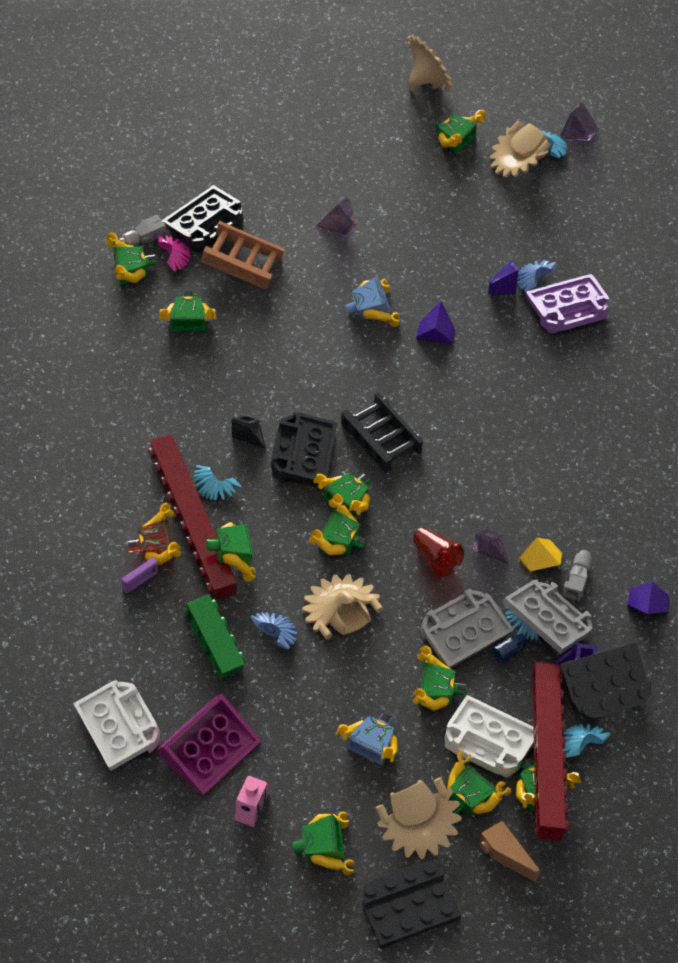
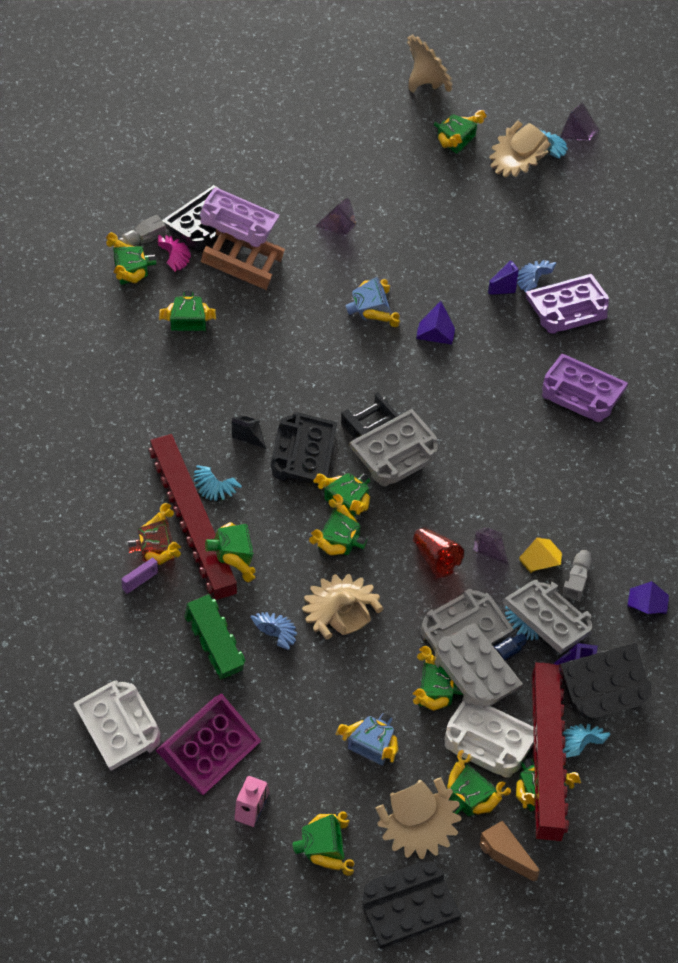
none -> lavender plate [200,187,279,247]
none -> light grey plate [350,409,438,486]
none -> light grey plate [434,623,523,708]
none -> medium lavender plate [542,354,628,422]

